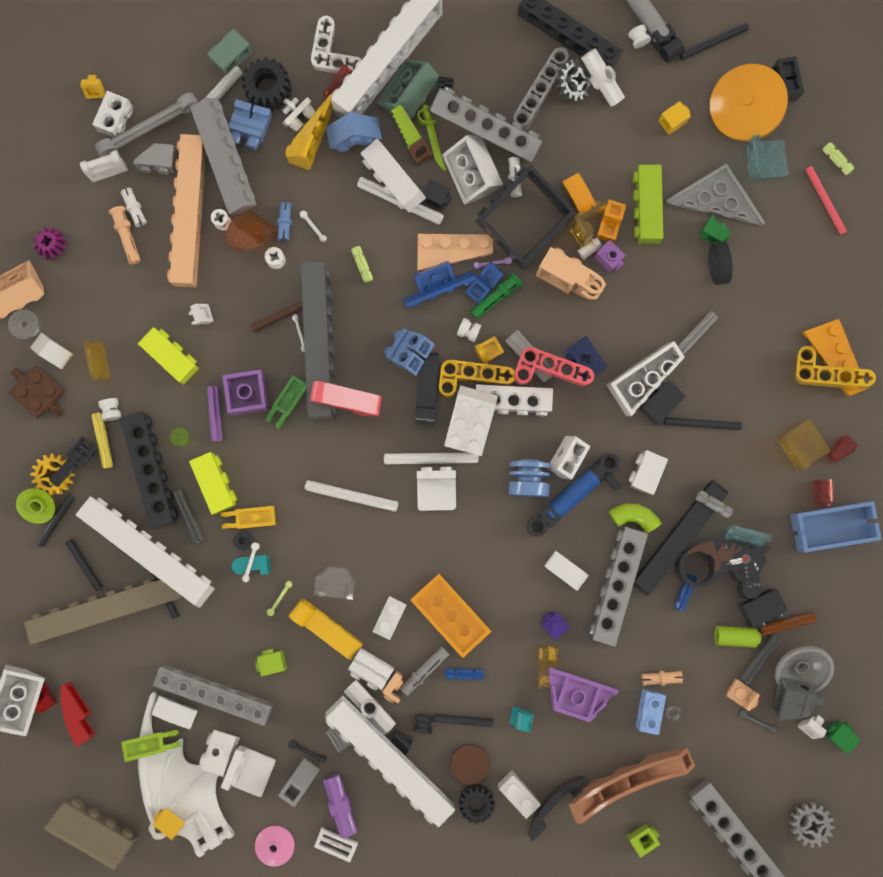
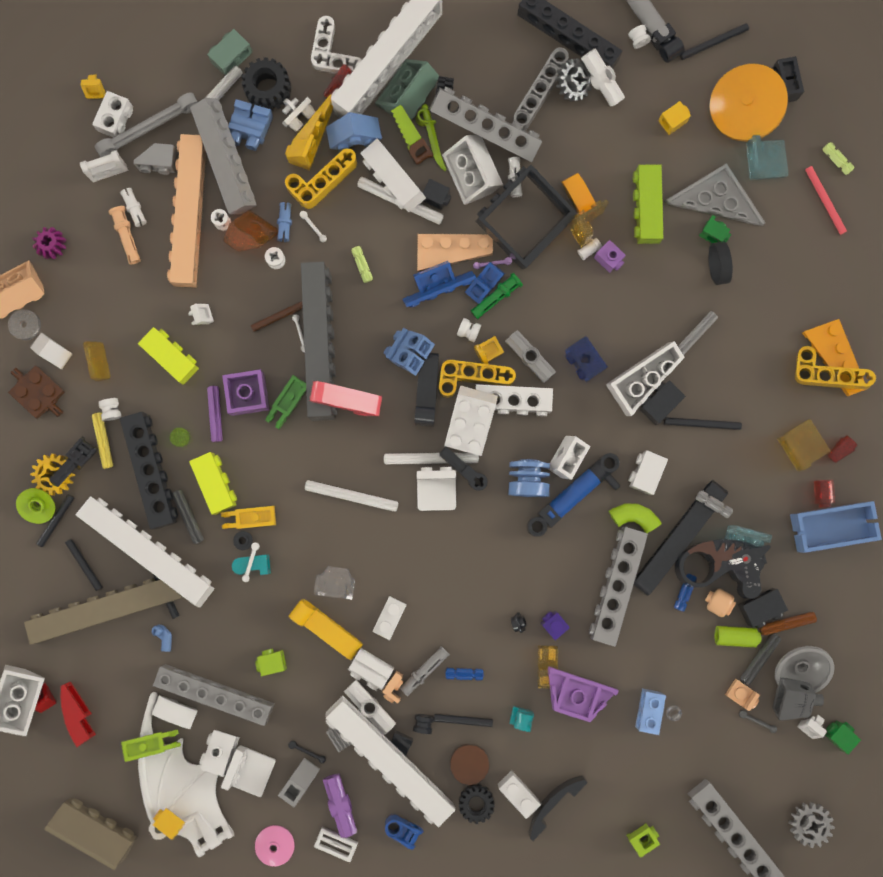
yellowish green hinge [267,581,293,616] -> none
light orange plate [410,574,491,658] -> none
coral beam [514,347,594,387] -> none
light nougat brick [536,247,606,300] -> none
white slope [544,551,589,591] -> none
nougat arch [569,747,695,824] -> none
light orange slope [596,199,626,243] -> none
light nougat pin [641,670,683,686] -> none
none -> medium blue arm [152,624,172,652]
none -> yellow beam [285,148,357,209]
none -> blue piece [385,814,424,850]
none -> black connector [439,447,488,491]
none -> black plate [511,612,527,633]
none -> light nougat head [705,588,736,617]

